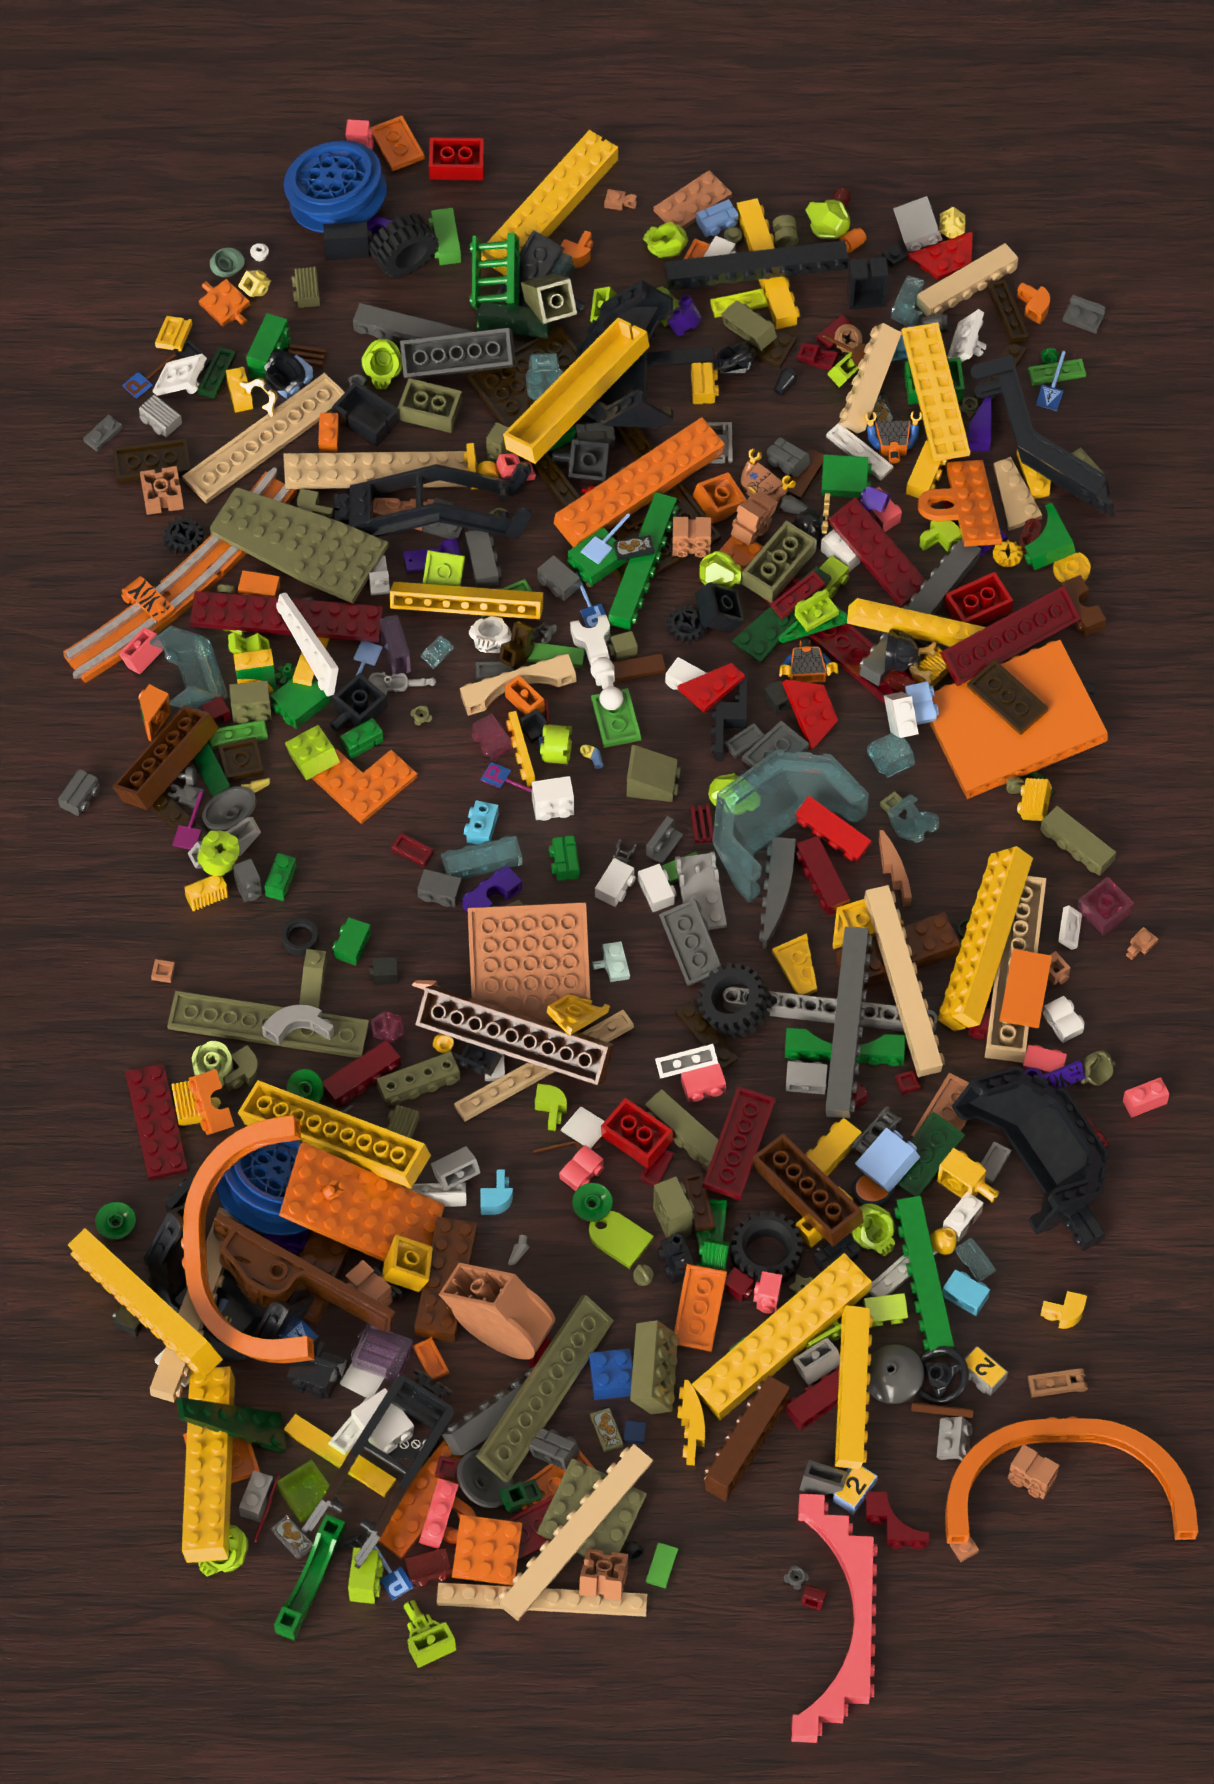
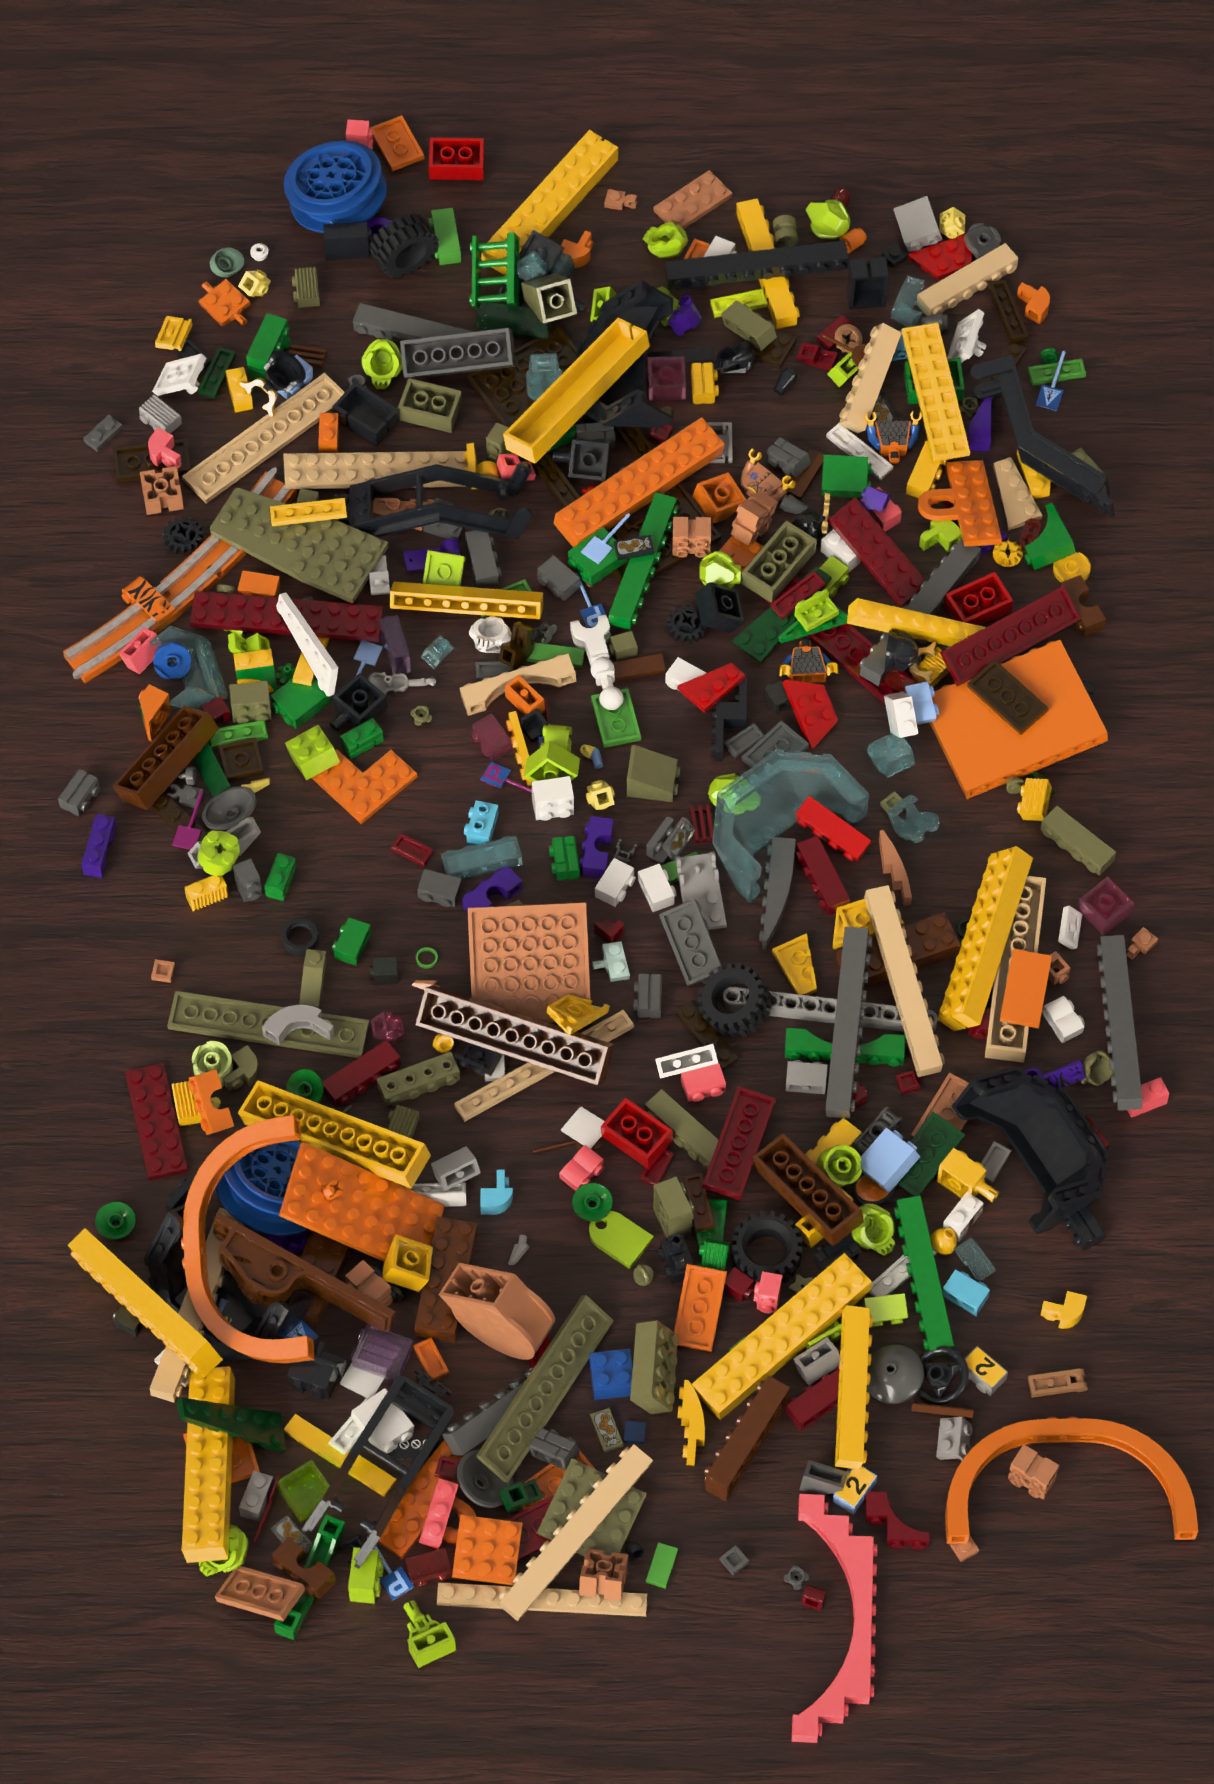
piece [122,354,176,400] -> none
lime brick [535,1084,567,1131] -> none
medium blue brick [696,199,738,237] -> none
olive plate [724,227,742,244] -> none
coral brick [1022,1045,1067,1075] -> none
dark grey bracket [1063,295,1106,334] -> none
none -> dark purple arch [81,814,117,878]
none -> coral brick [148,427,181,470]
none -> blue plate [153,640,191,679]
none -> nougat plate [215,1566,305,1621]
none -> yellow plate [270,498,347,526]
none -> reddish brown arch [272,1537,337,1599]
none -> bright green piece [416,947,438,969]
none -> clear light blue brick [516,251,546,281]
none -> lime brick [524,741,580,782]
none -> dark purple arch [579,816,613,878]
none -> light yellow brick [585,780,615,810]
none -> dark red panel [594,918,625,943]
none -> dark grey brick [633,974,662,1018]
none -> clear pink brick [647,356,686,401]
none -> dark red tile [649,424,674,443]
none -> tile [662,817,696,860]
none -> dark grey plate [720,1545,749,1575]
none -> lime brick [816,1145,862,1187]
none -> dark grey plate [964,223,1001,259]
none -> dark grey brick [1097,935,1142,1111]

